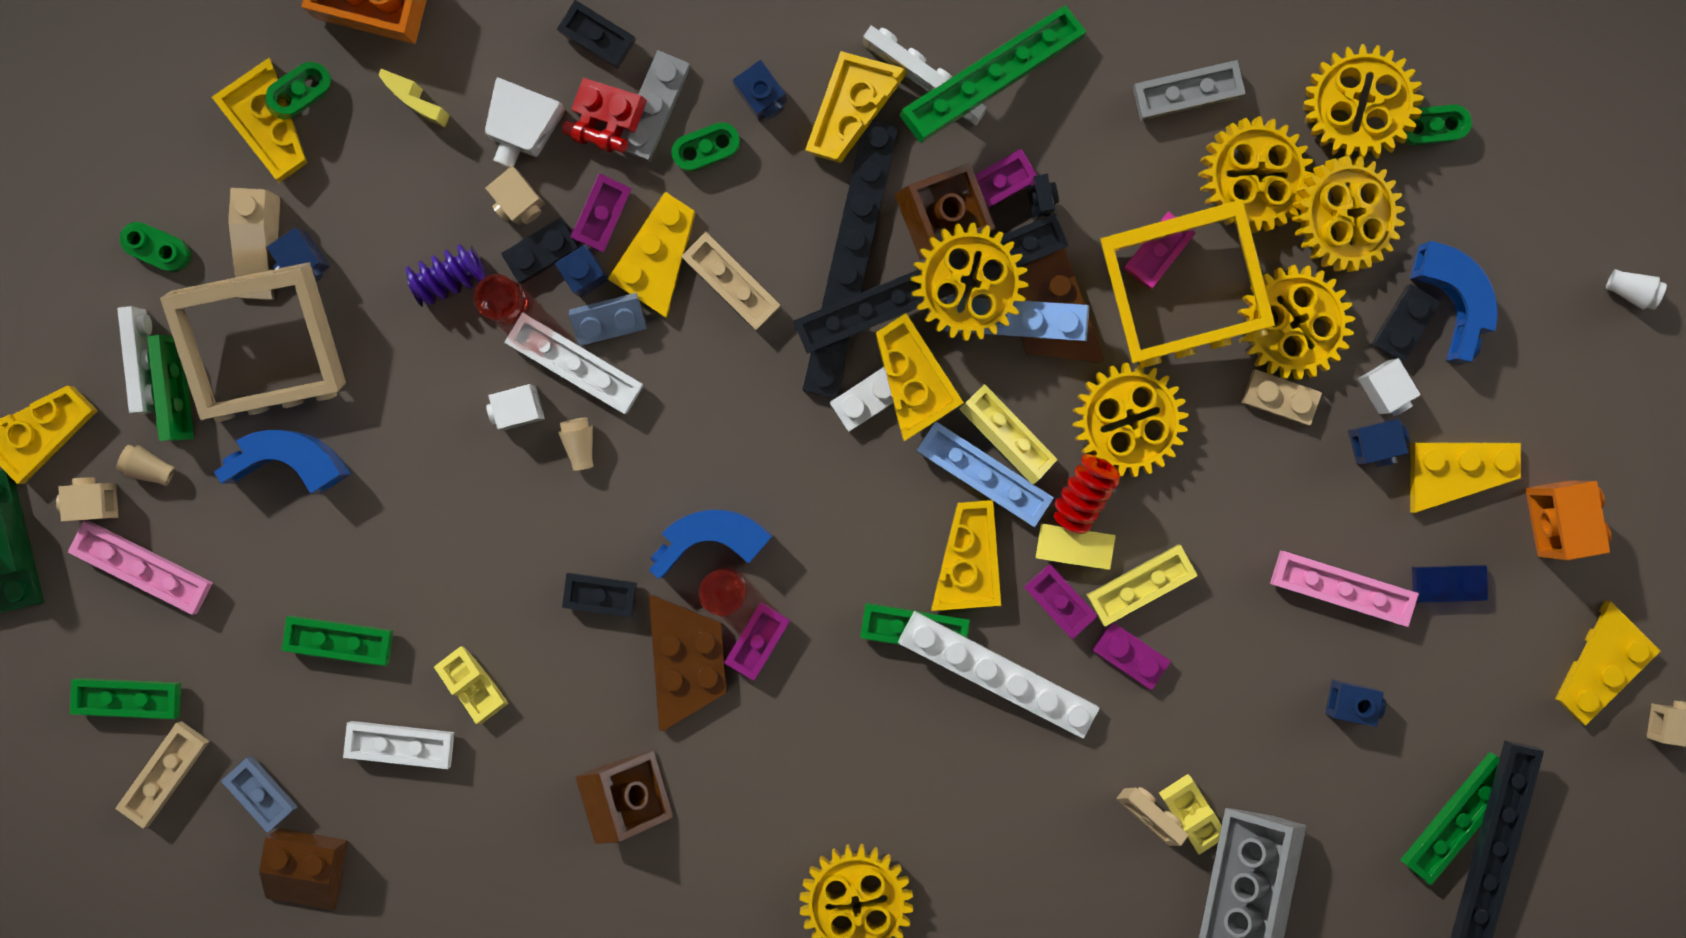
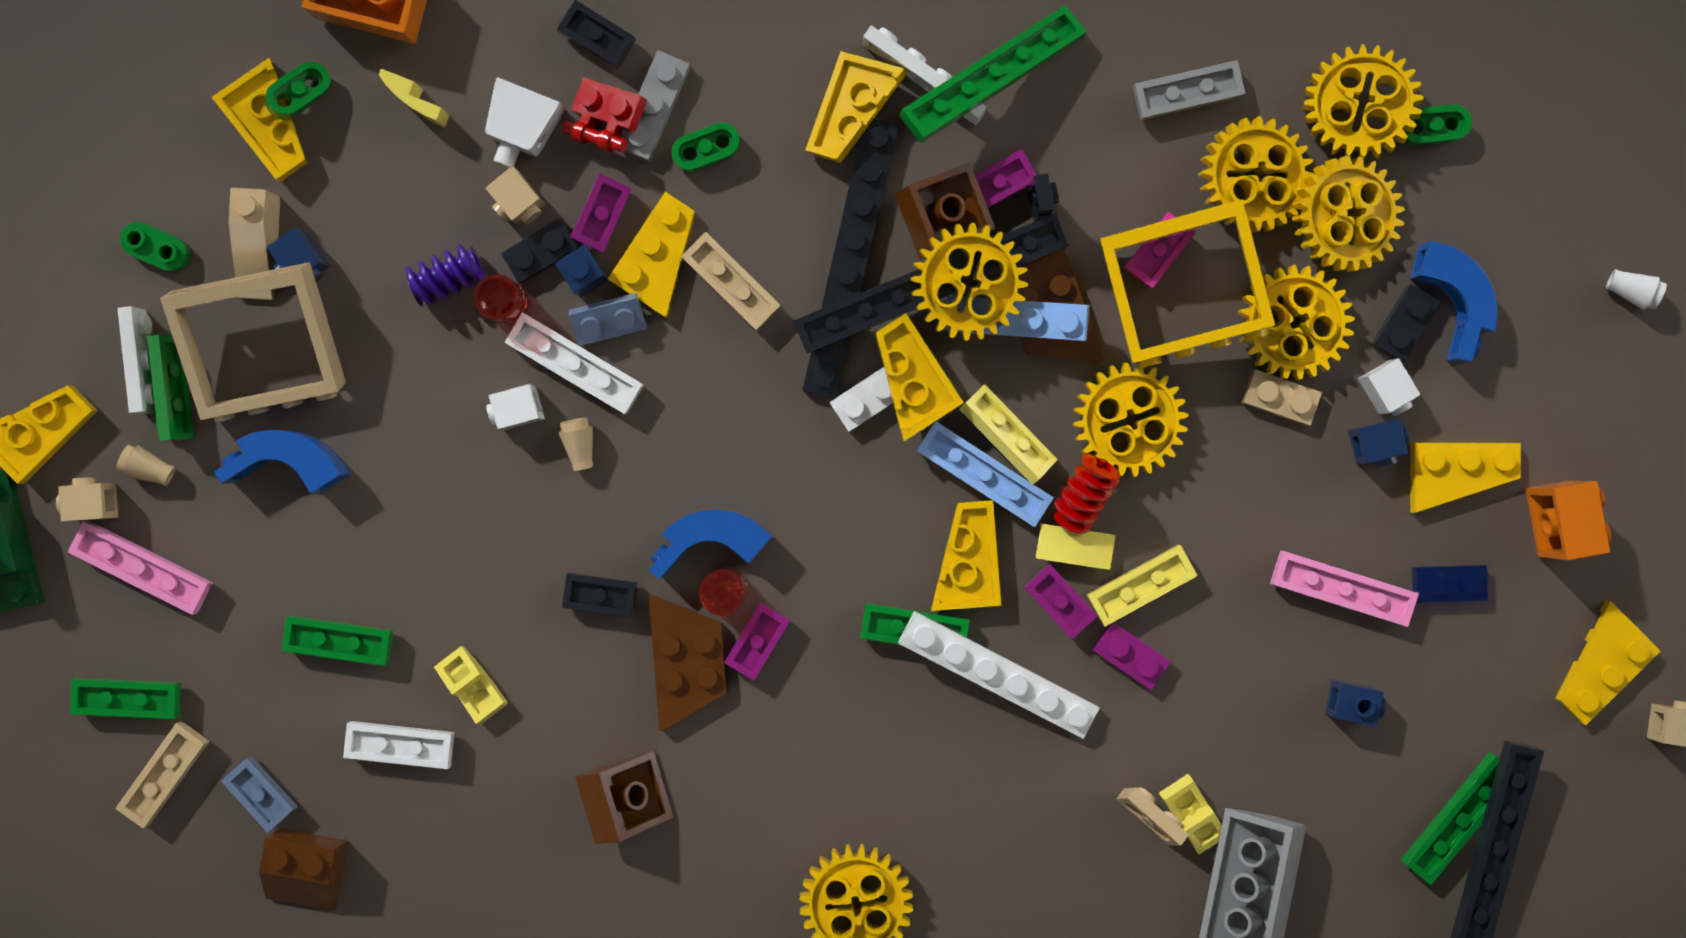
dark blue brick [732,59,787,121] -> none

